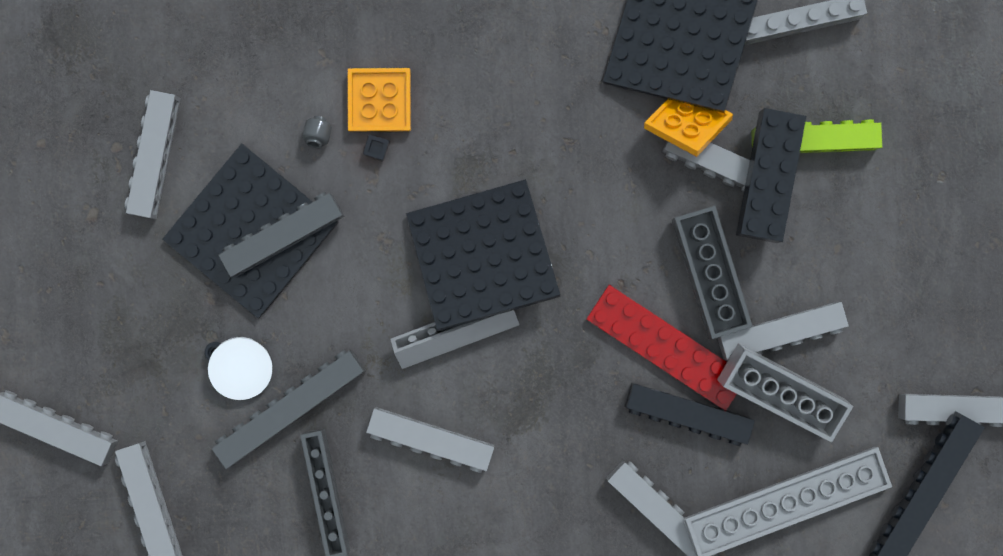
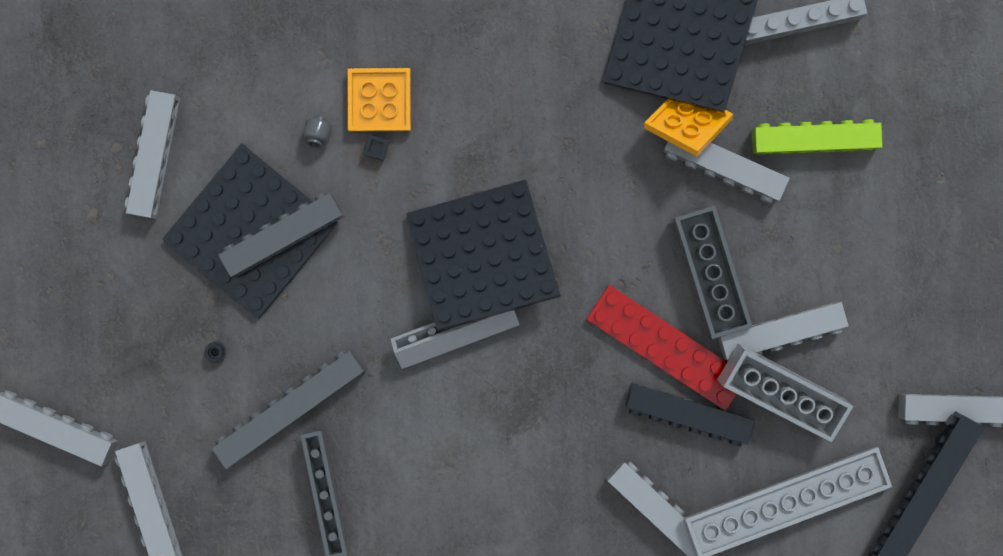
white tile [208,337,272,400] -> none
light grey brick [366,407,494,473] -> none
black brick [736,108,807,243] -> none

